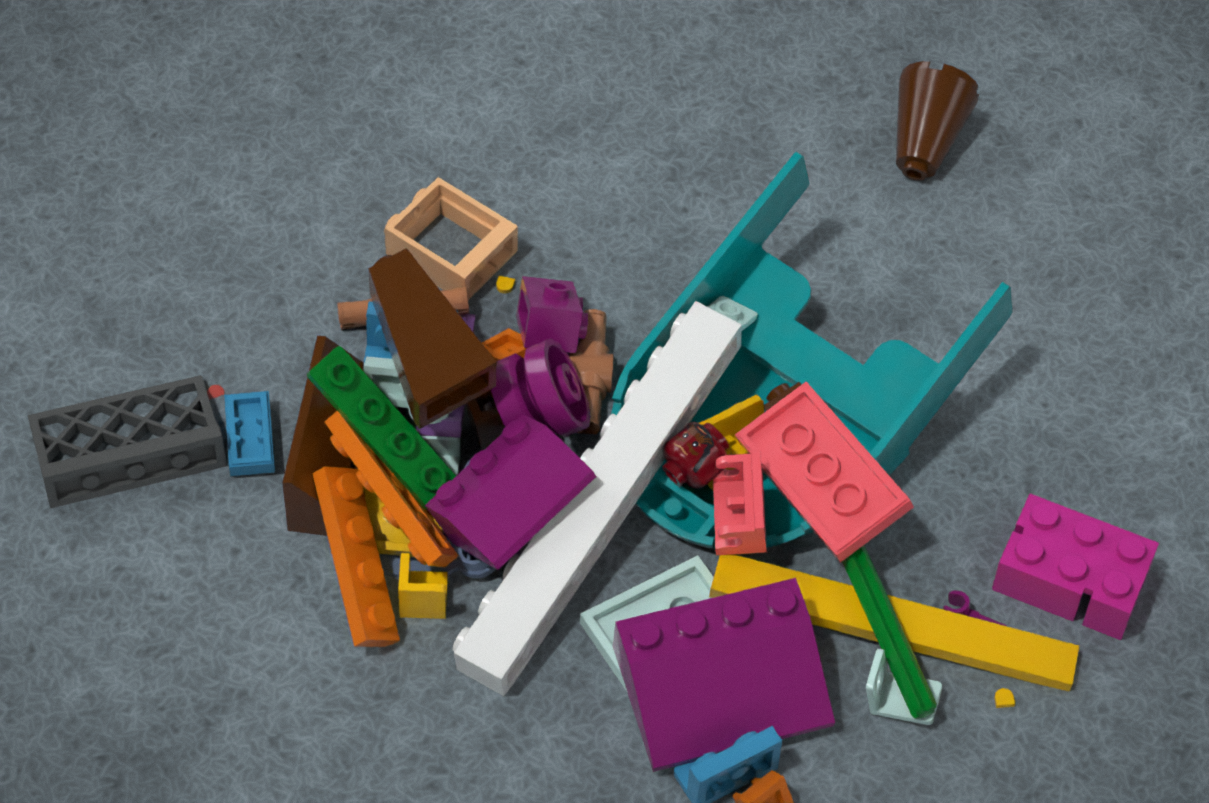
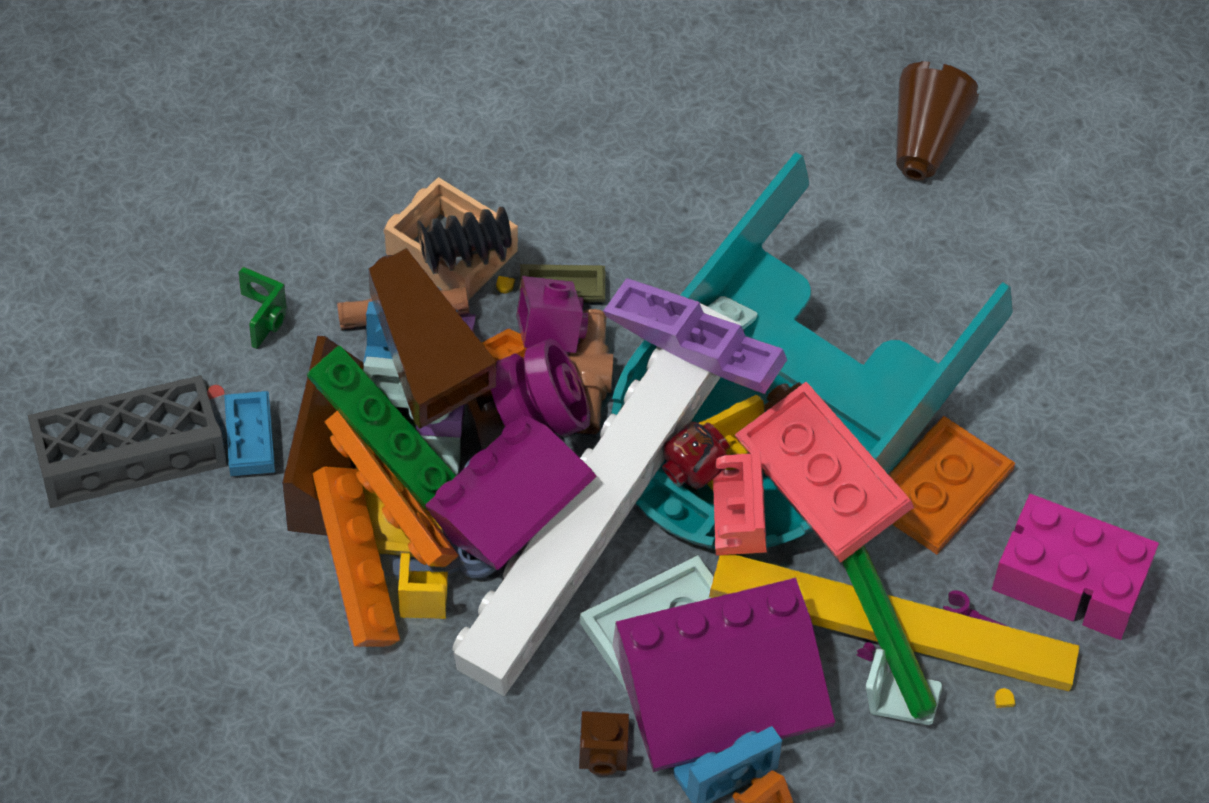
none -> green bracket [238,267,287,349]
none -> black piece [417,206,512,274]
none -> olive tile [520,264,605,303]
none -> reddish brown bracket [579,711,629,776]
none -> medium lavender slope [603,278,787,394]
none -> magenta piece [856,642,875,662]
none -> orange tile [888,416,1015,555]

